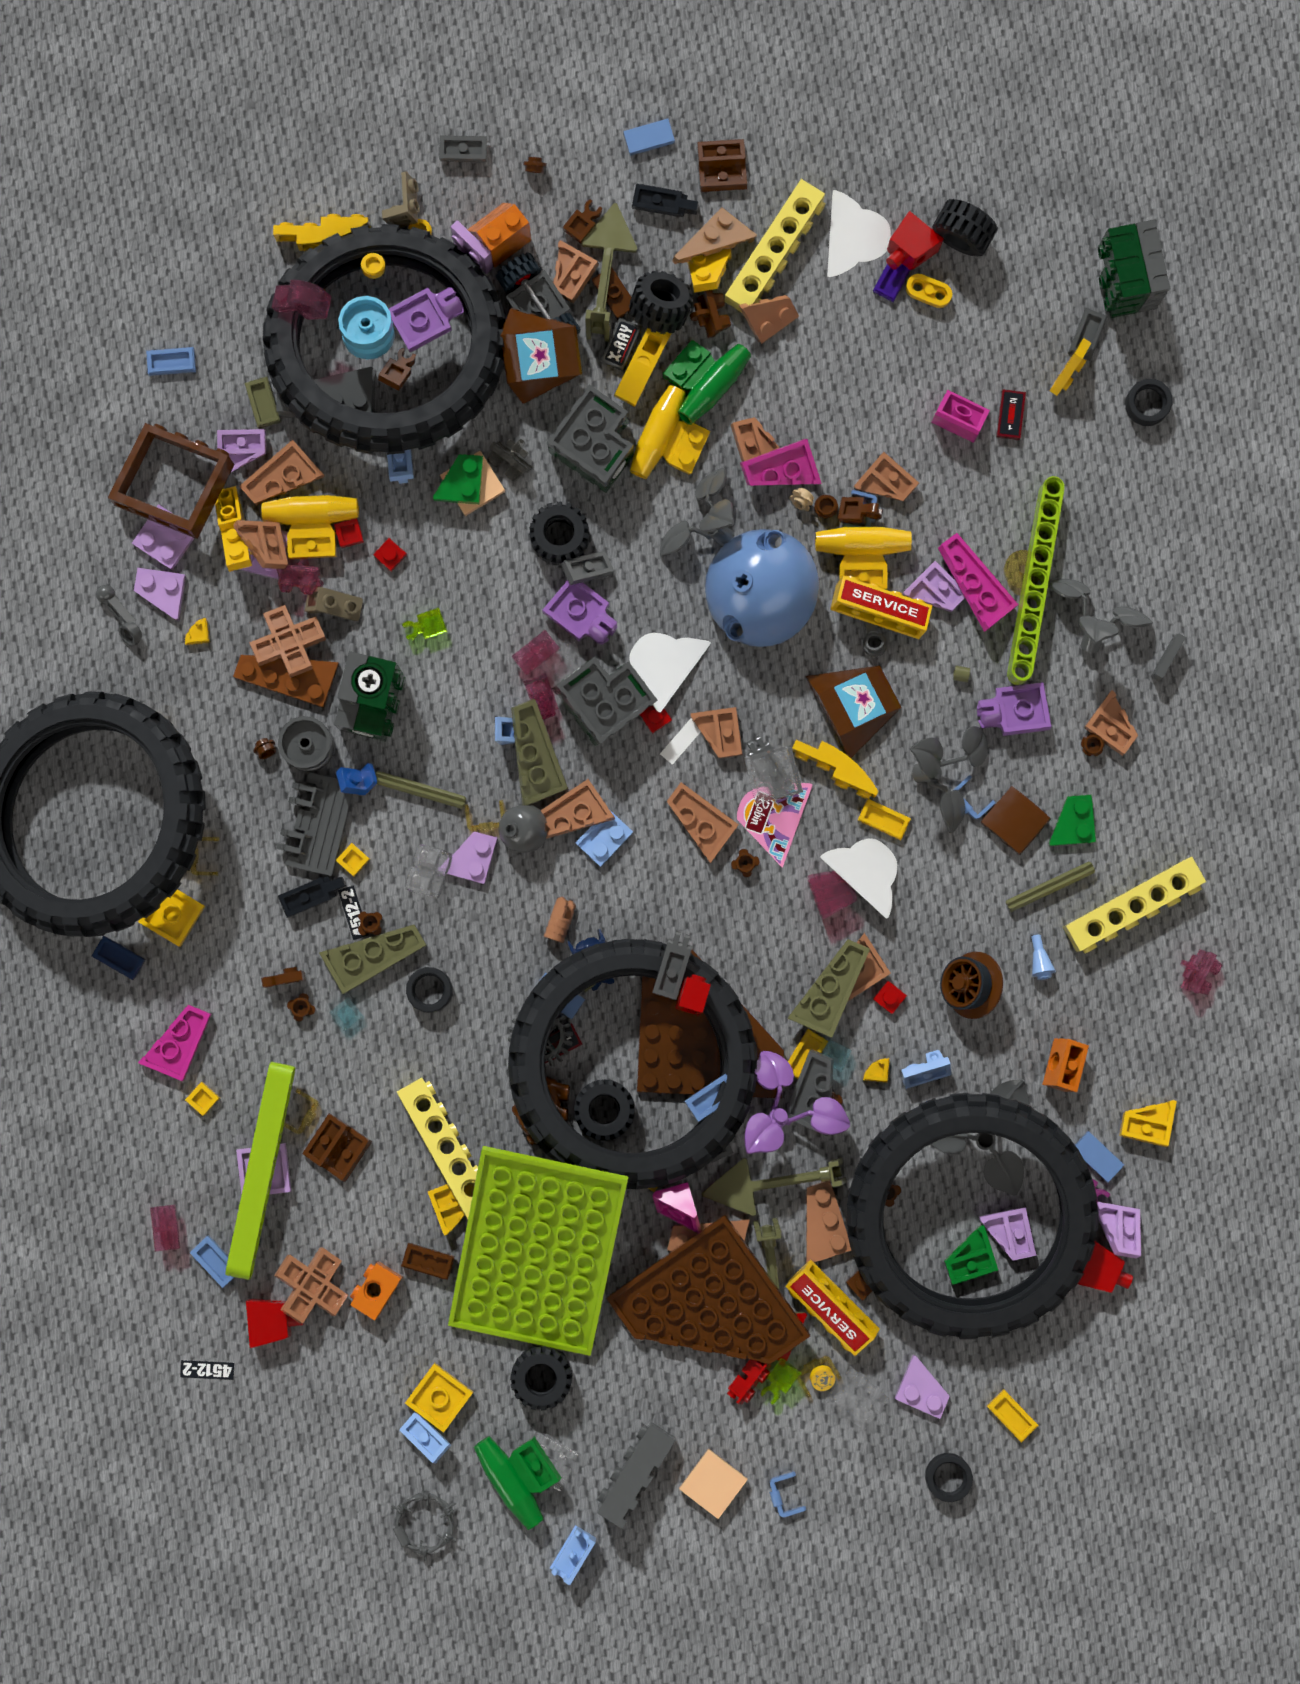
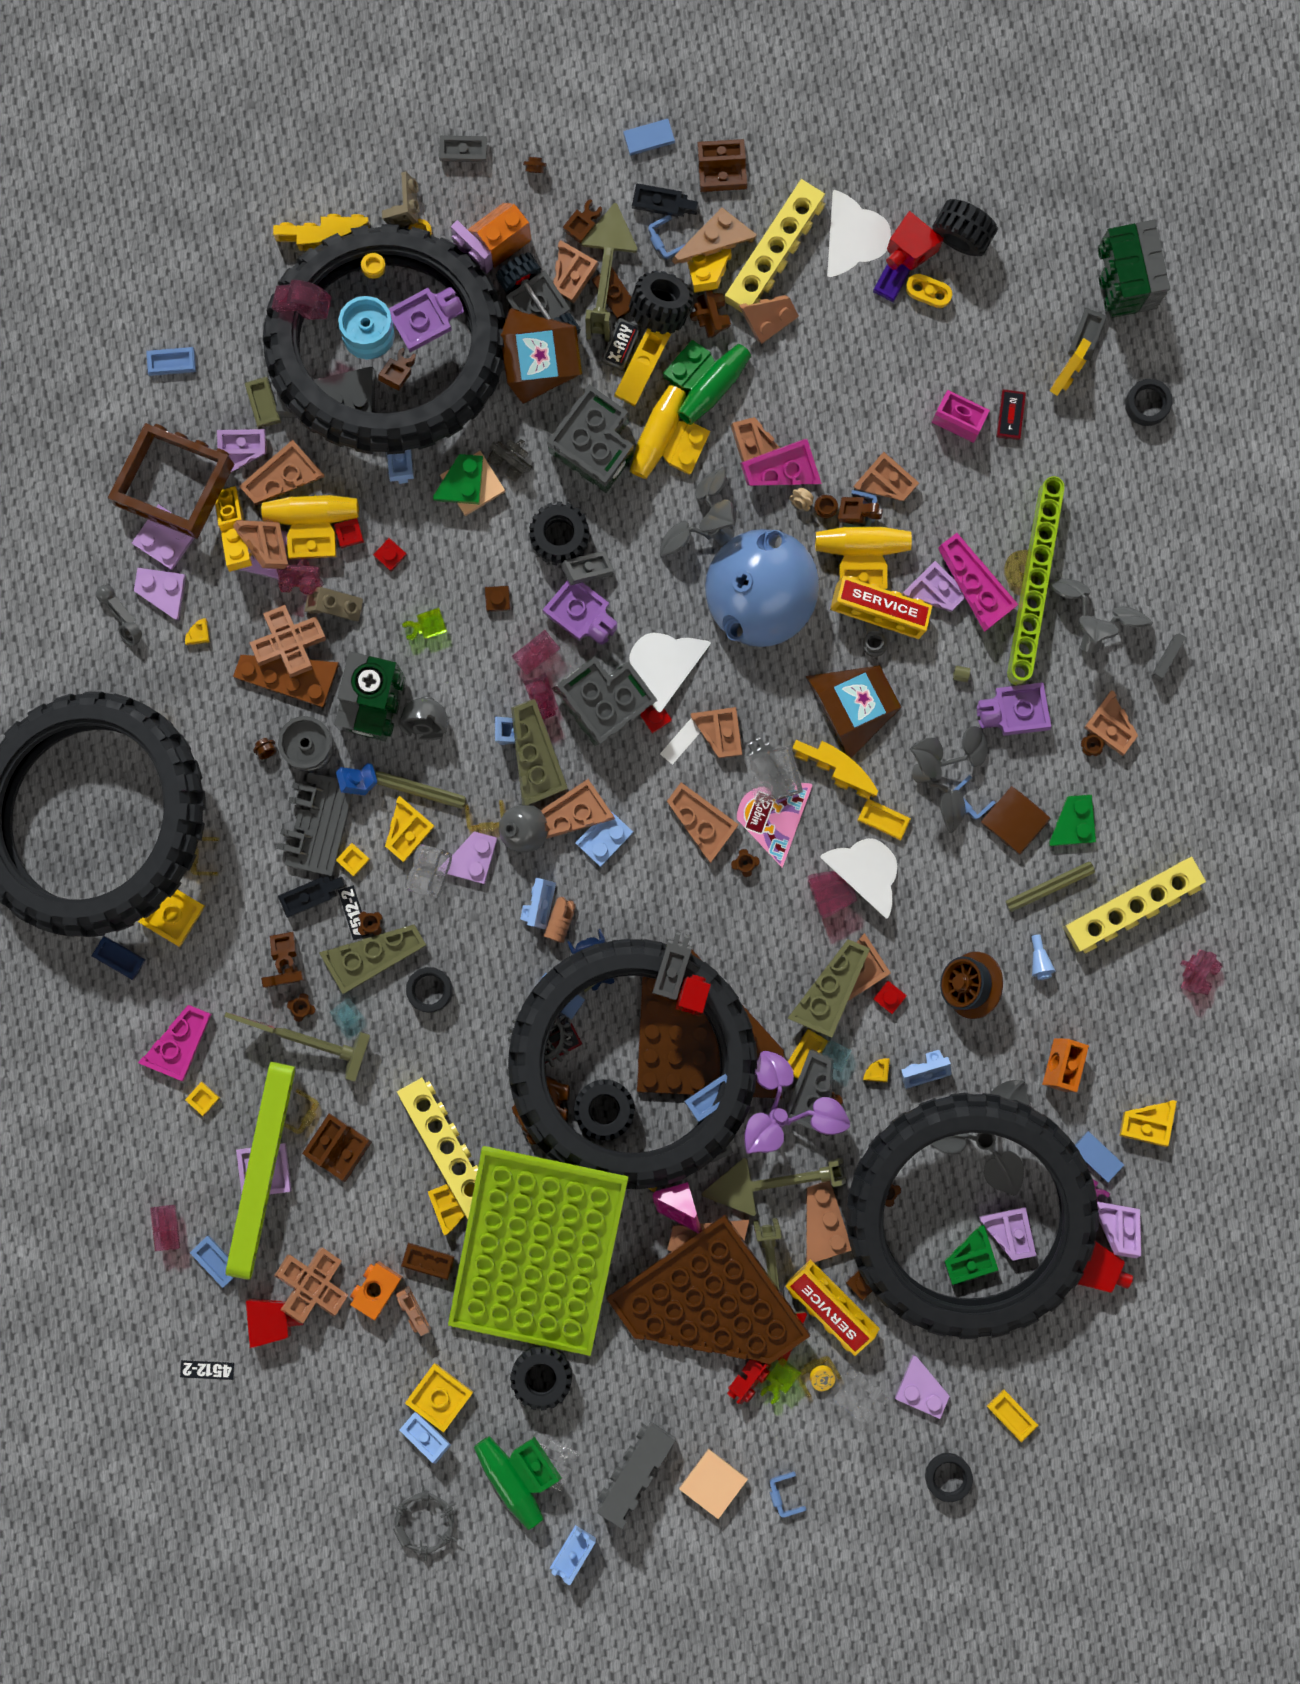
none -> olive piece [224,1012,370,1082]
none -> reddish brown plate [270,932,297,974]
none -> yellow wing [385,796,435,862]
none -> nougat wing [396,1286,431,1336]
none -> dark grey cylinder [399,696,448,740]
none -> reddish brown plate [485,586,510,612]
none -> light blue hinge [520,878,556,930]
none -> medium blue piece [649,215,685,259]

